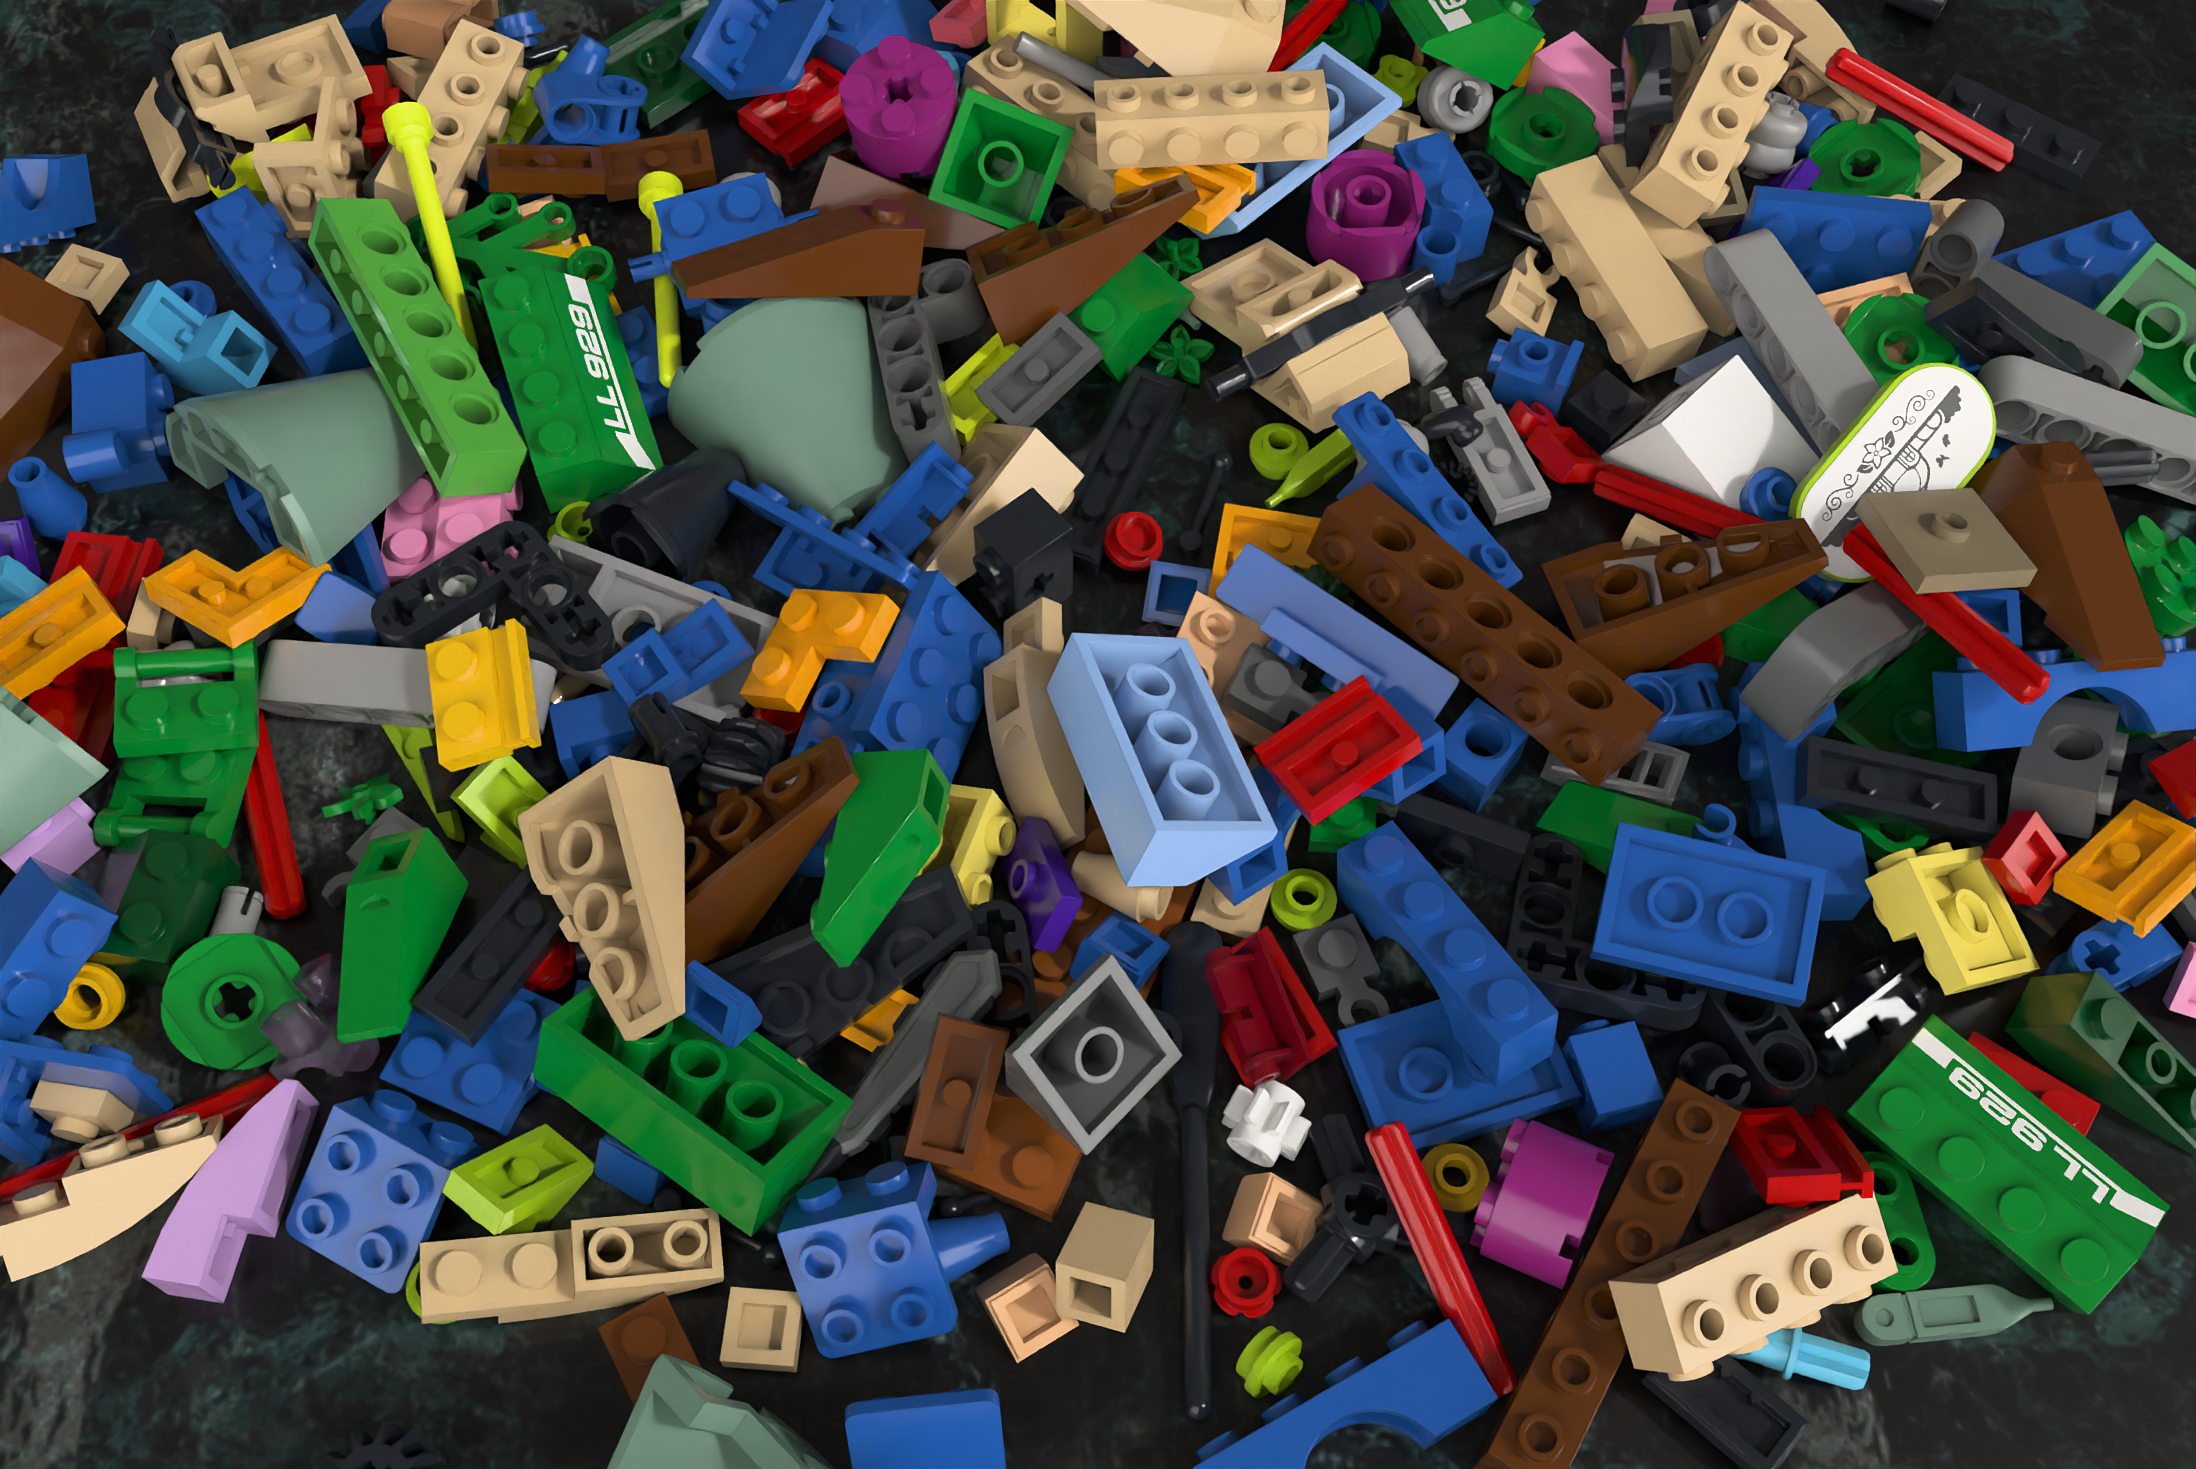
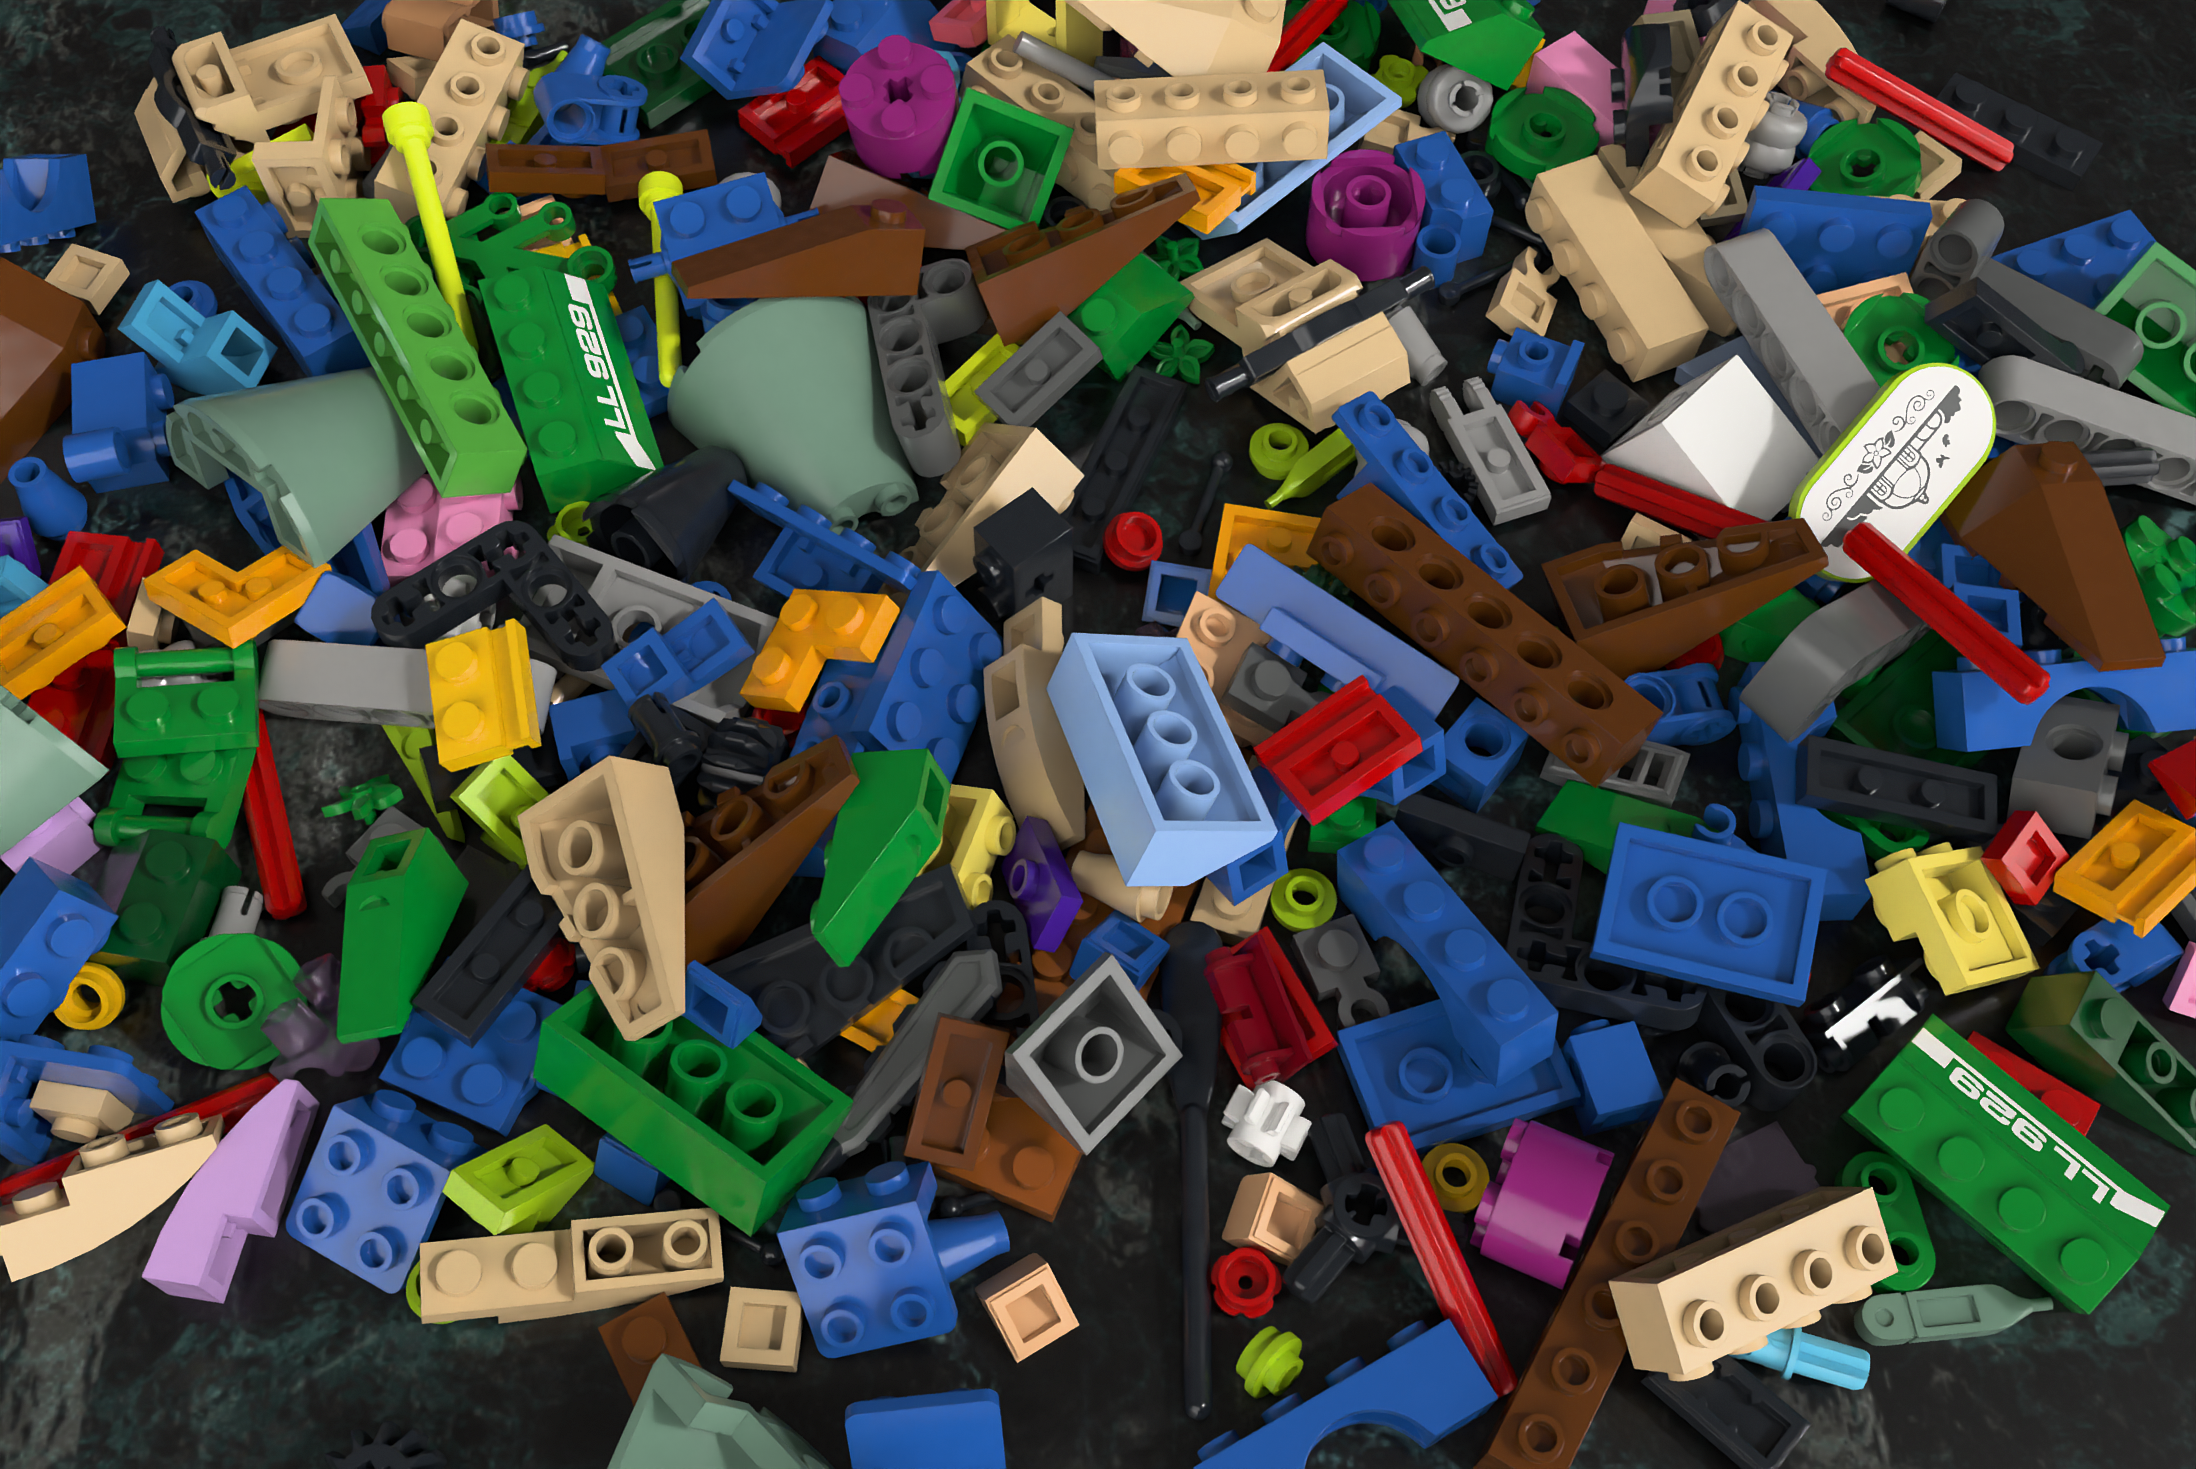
blue hinge [853,440,975,560] -> none
tan brick [1056,1202,1154,1333] -> none
black arm [1410,404,1484,448] -> none
red plate [1727,1105,1874,1208] -> none
blue plate [1739,467,1797,522] -> none
dark tan plate [1854,488,2038,594] -> none

